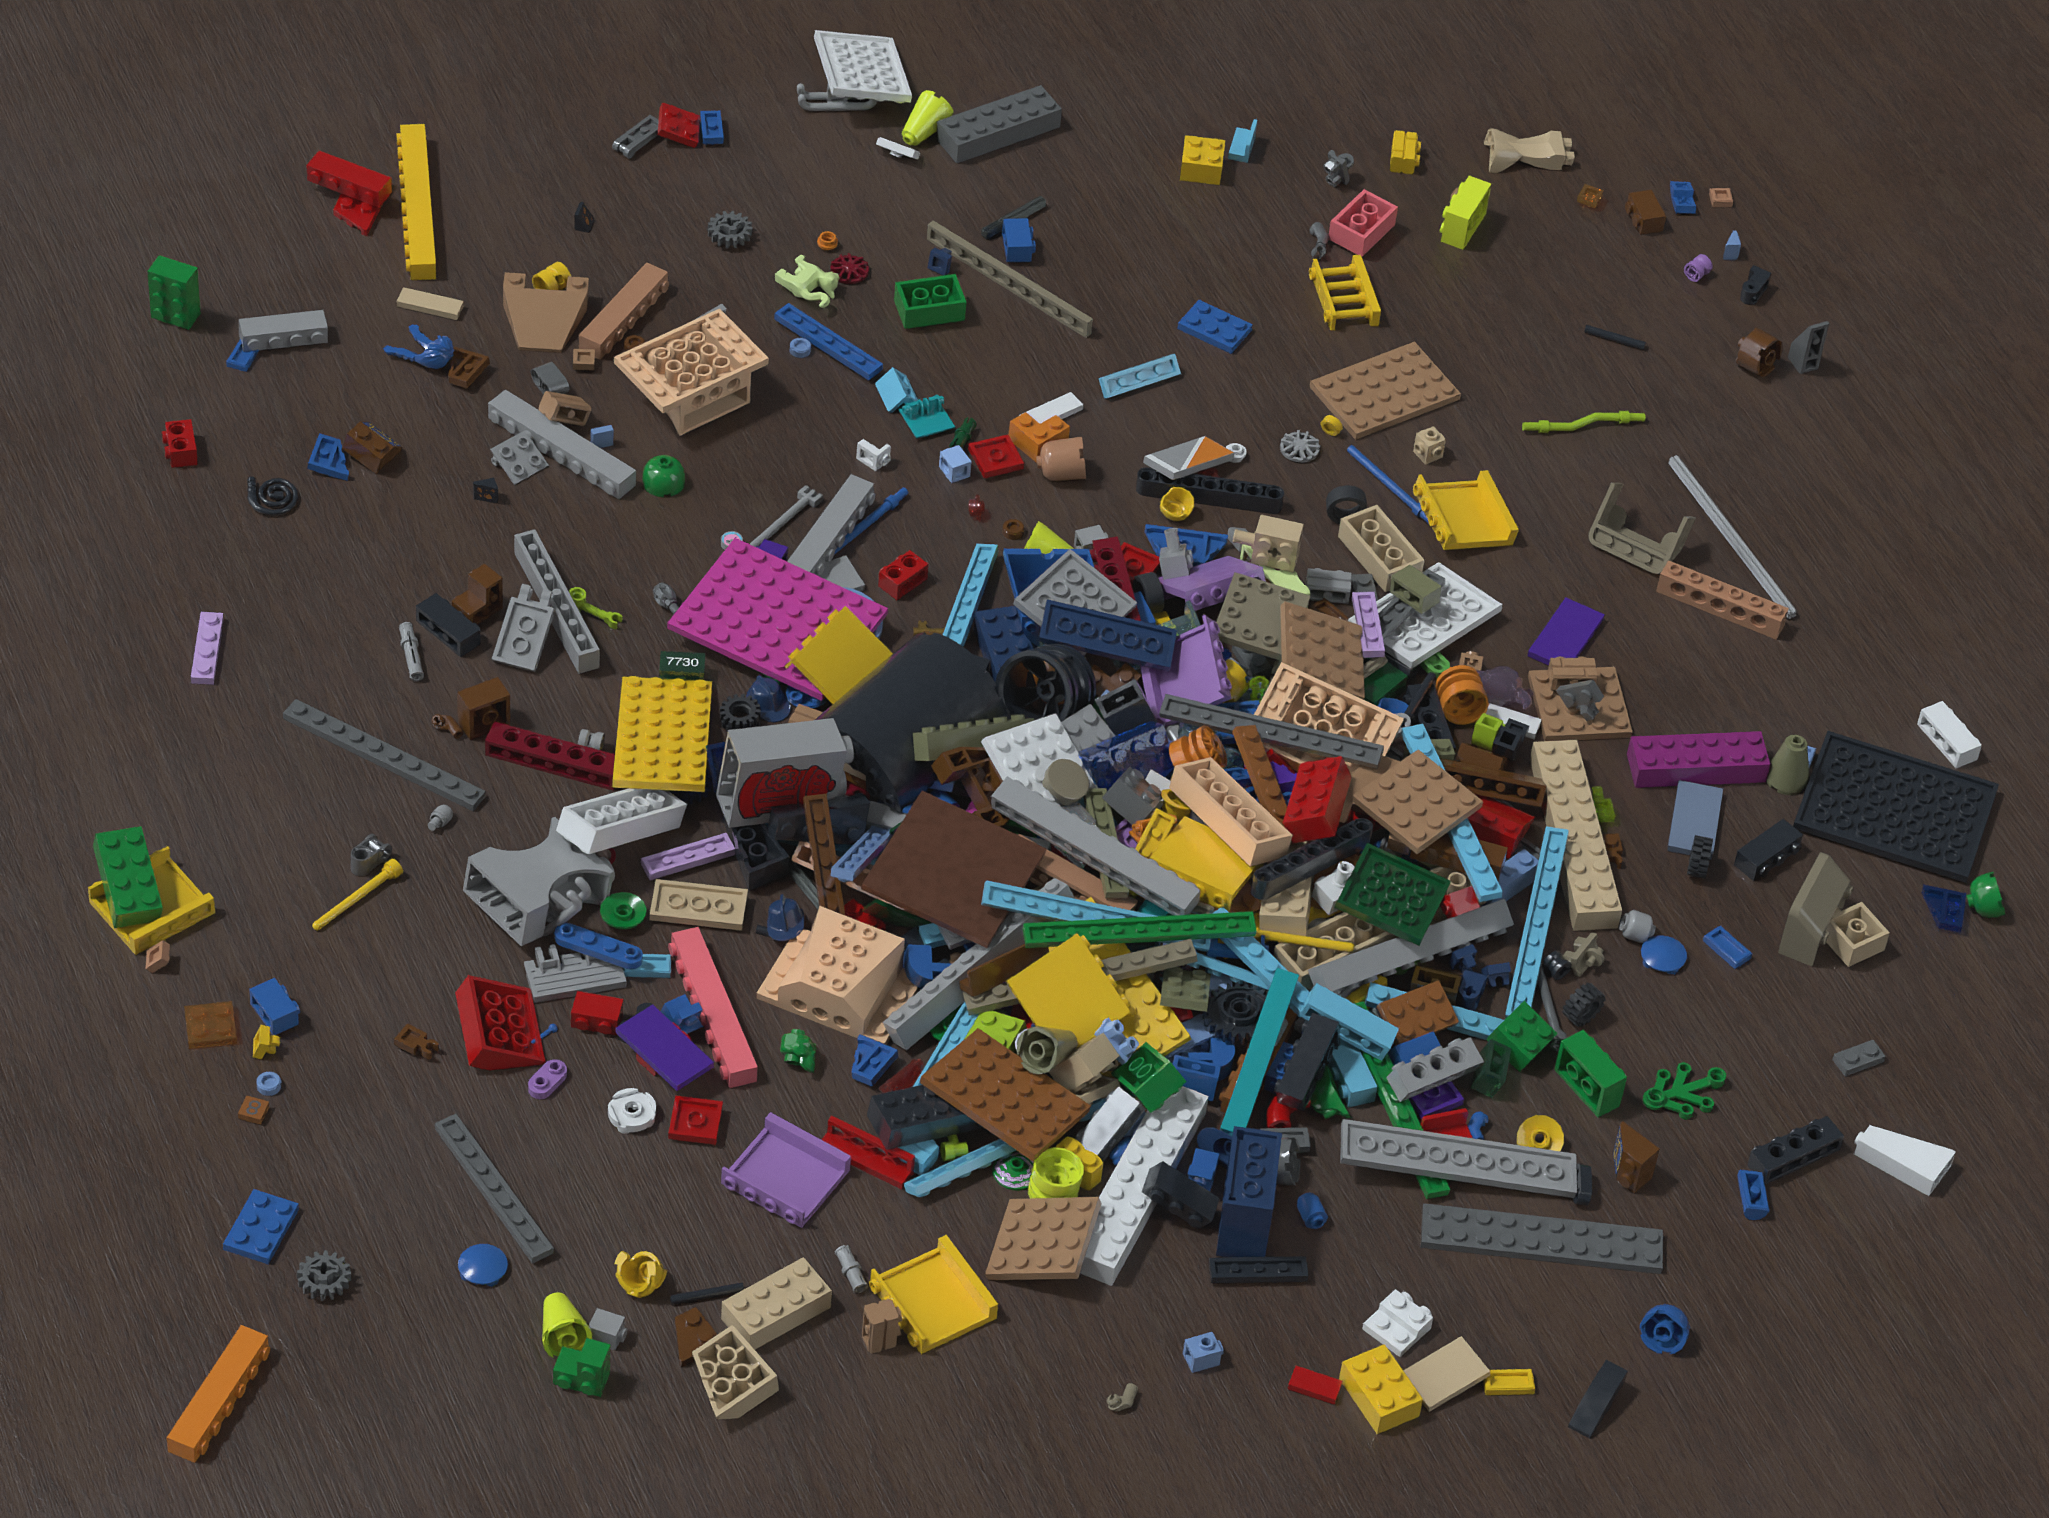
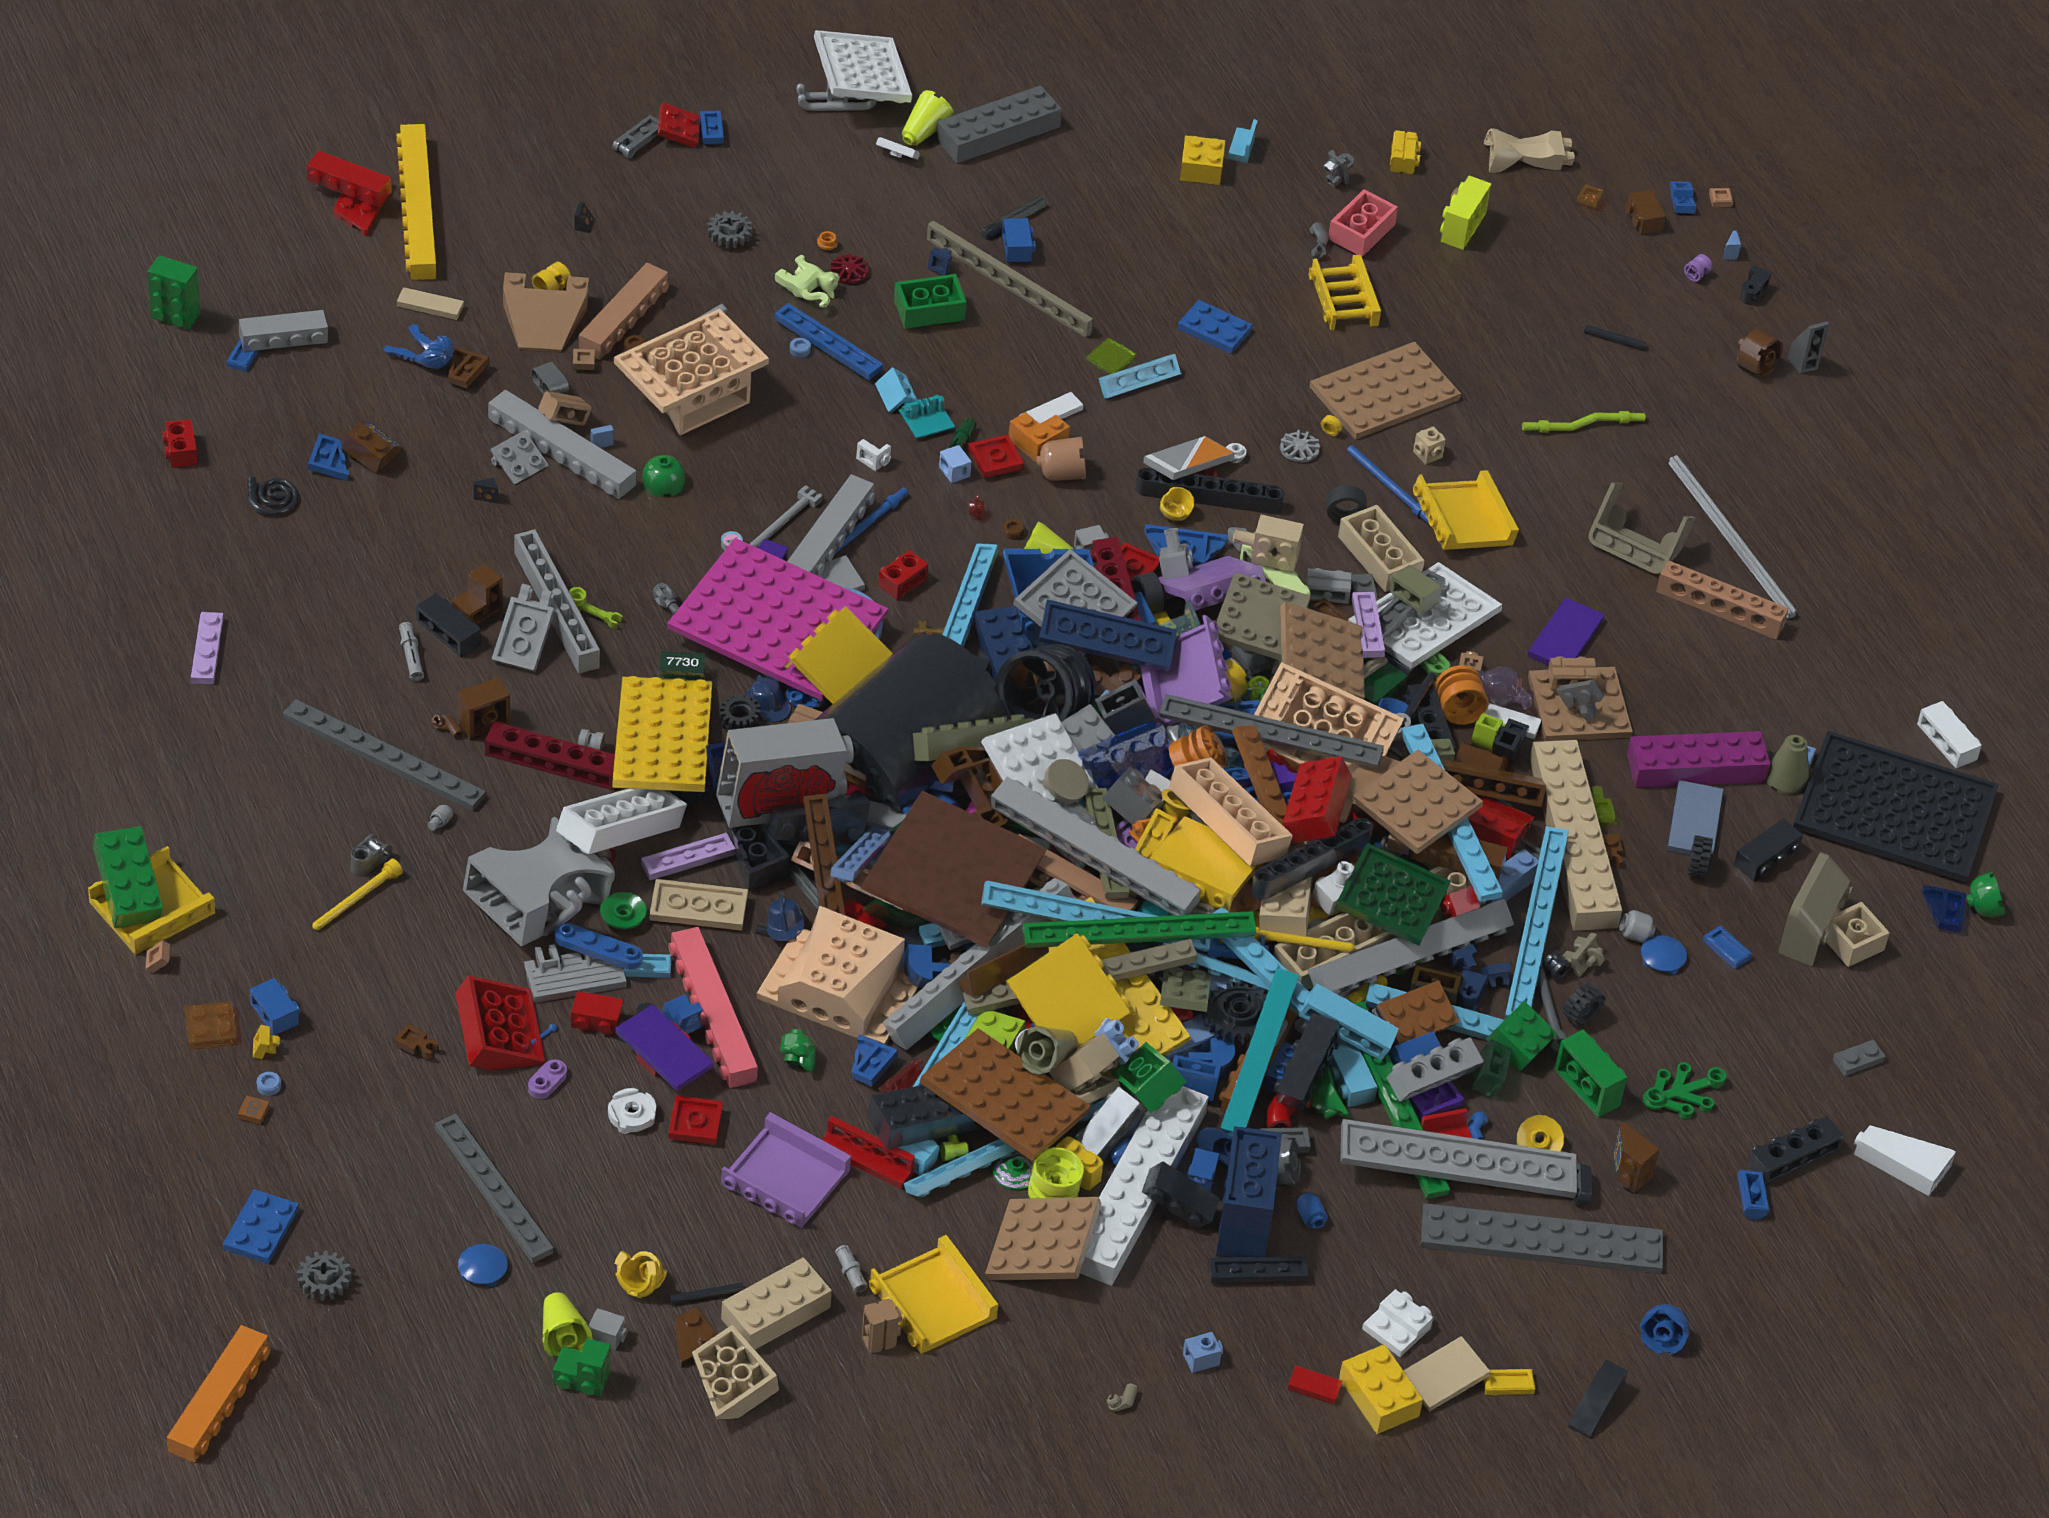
none -> clear neon green piece [1086,338,1136,374]

